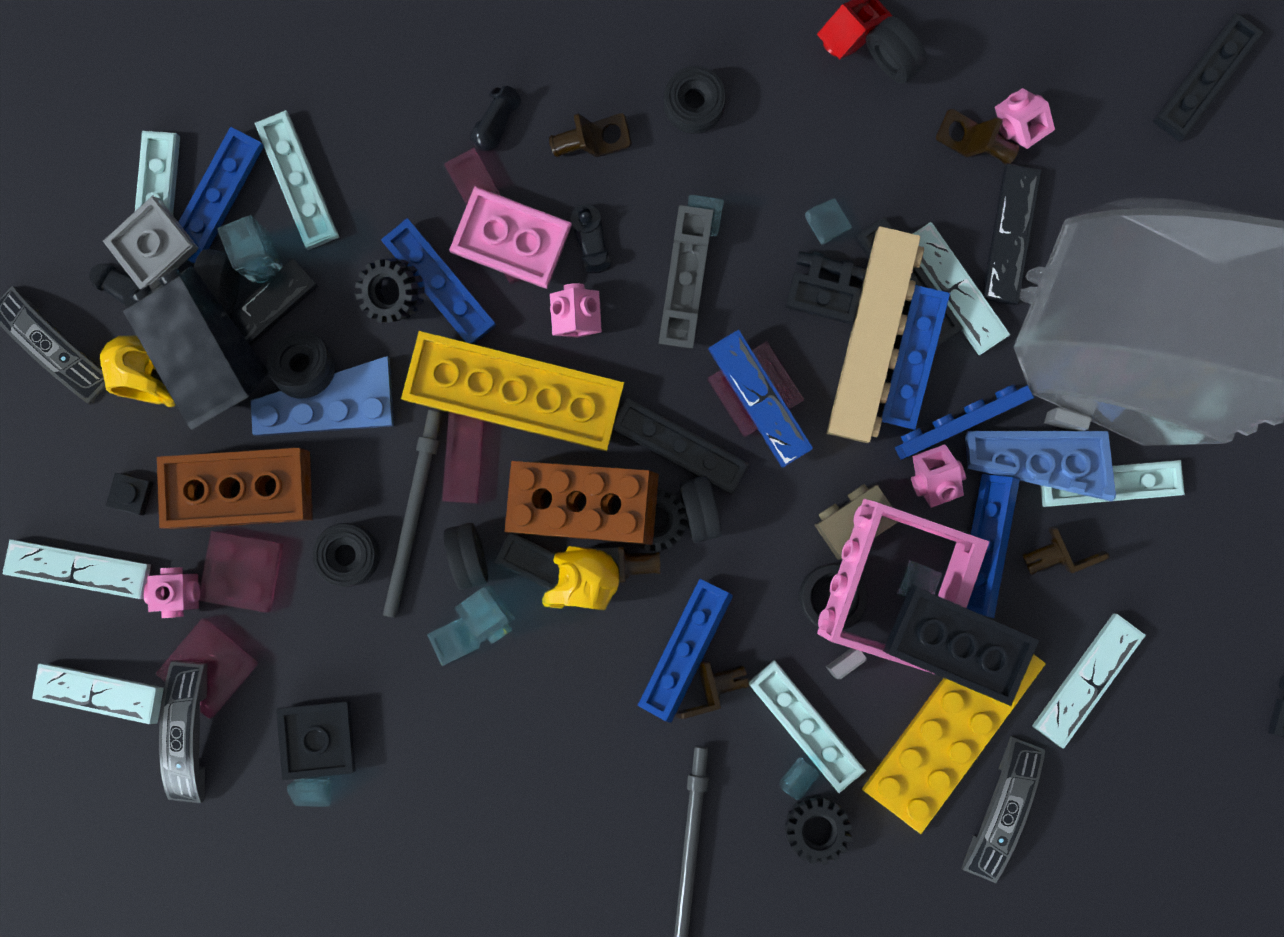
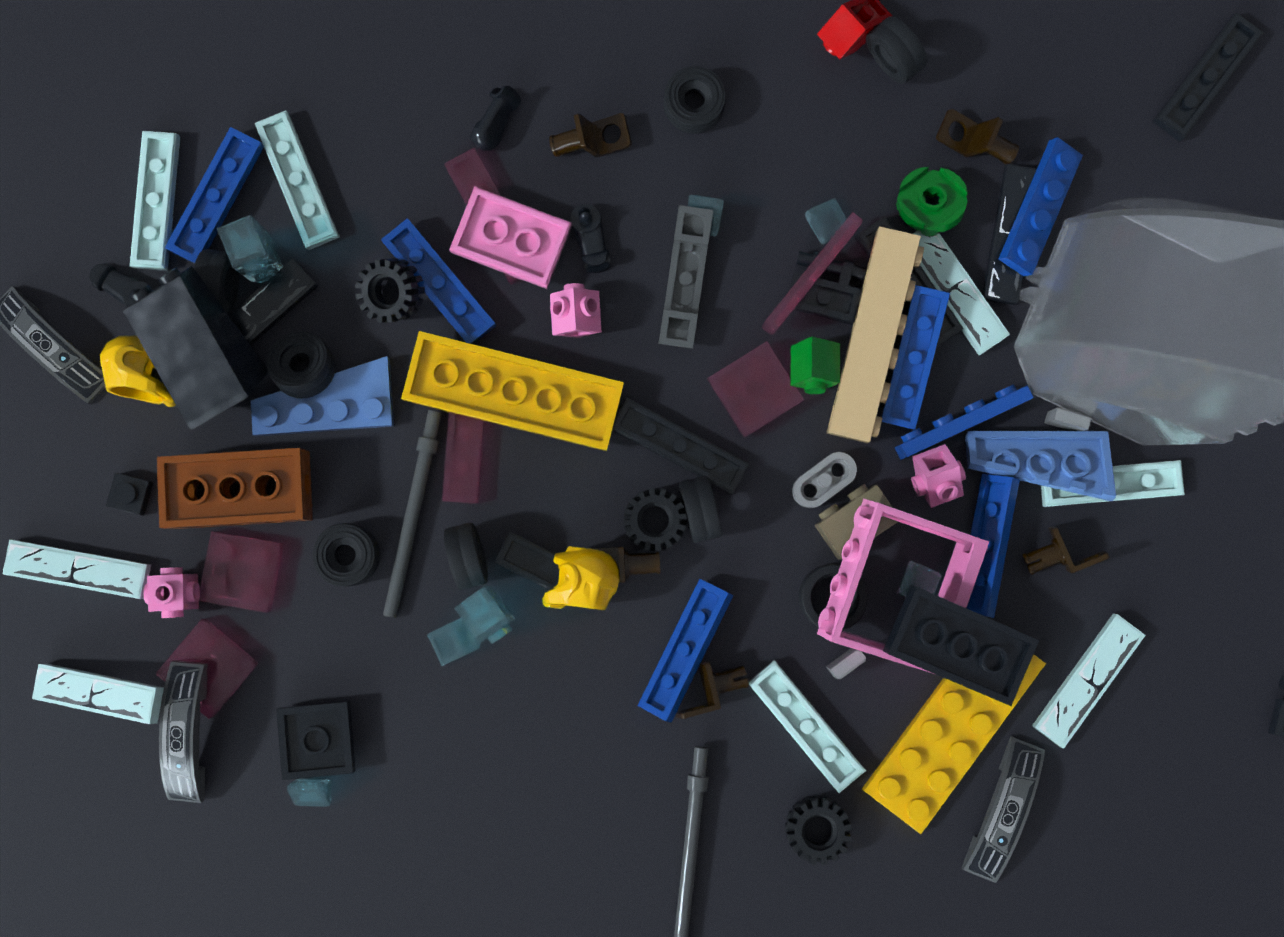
light grey tile [103,195,199,290] -> none
dark orange brick [505,461,659,545] -> none
blue tile [708,329,813,468] -> none
clear light blue slope [779,758,820,800] -> none
bright pink brick [995,88,1055,149] -> none
none -> clear pink tile [762,212,862,335]
none -> green brick [790,336,840,394]
none -> light grey plate [792,452,857,508]
none -> green plate [896,167,968,237]
none -> blue plate [998,137,1083,276]

